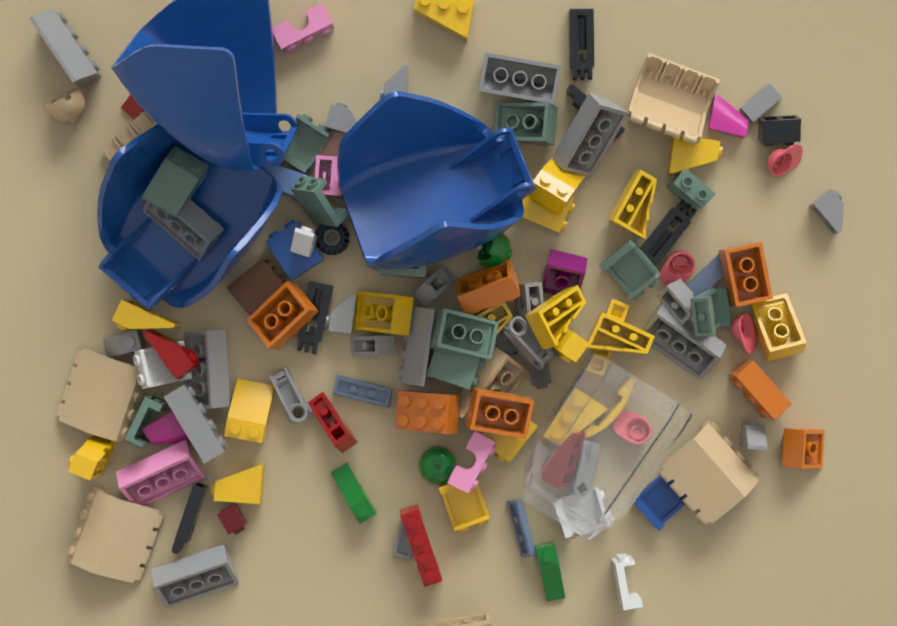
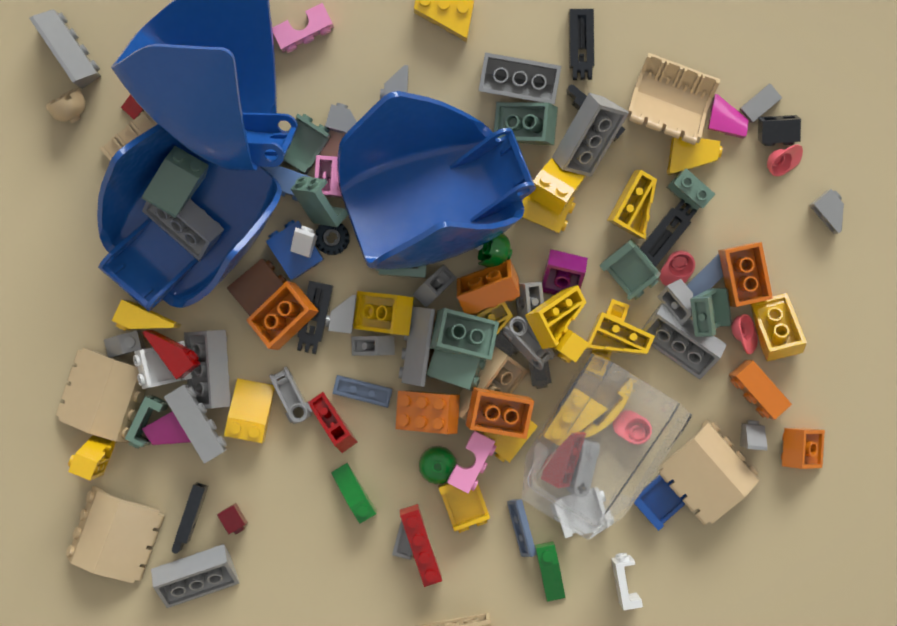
bright pink slope [116,440,206,506] -> none
yellow slope [211,464,265,504] -> none

